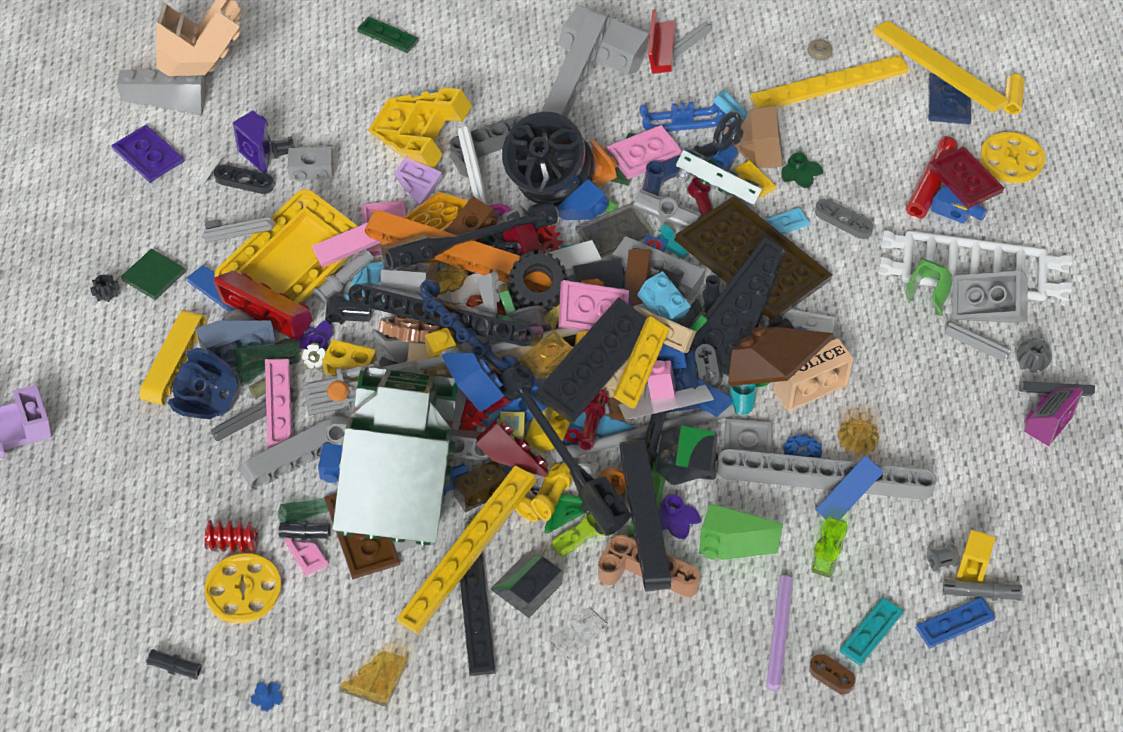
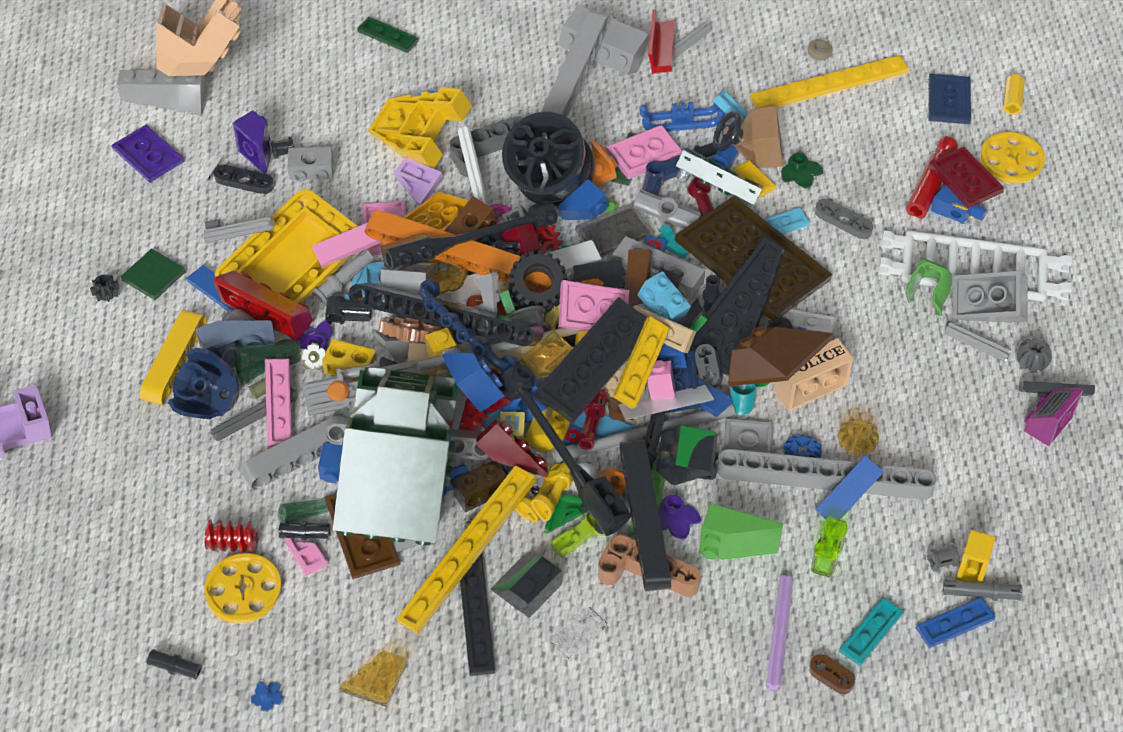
yellow tile [873,20,1009,113] -> none

